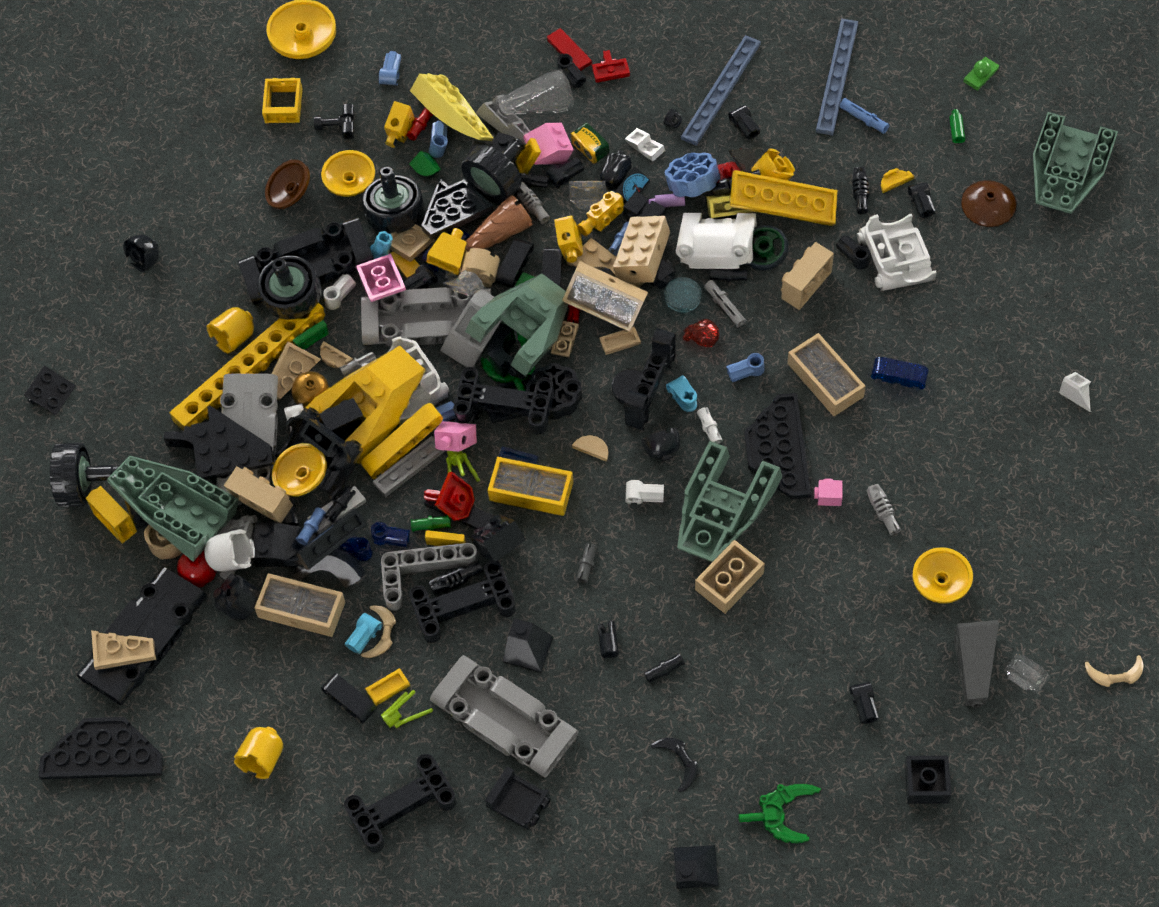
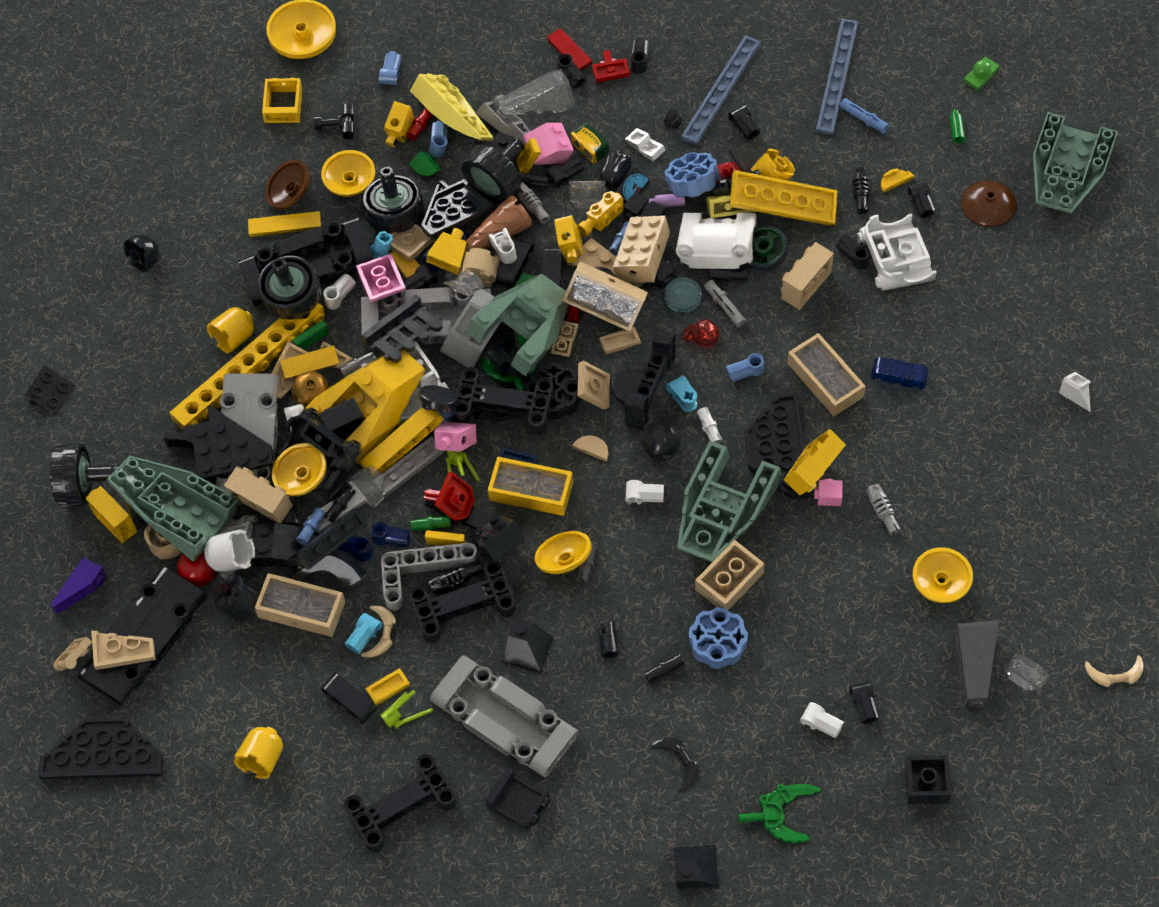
none -> dark purple slope [50,557,106,614]
none -> tan plate [53,637,92,671]
none -> yellow tile [248,211,321,237]
none -> yellow tile [280,345,339,380]
none -> clear slope [347,465,387,509]
none -> black fence [361,294,443,363]
none -> black tile [418,385,457,413]
none -> white piece [488,228,517,264]
none -> yellow dish [535,531,592,574]
none -> tan plate [578,361,610,409]
none -> black piece [631,37,649,74]
none -> medium blue connector [689,607,748,669]
none -> yellow wedge [783,429,846,495]
none -> white piece [800,702,844,738]

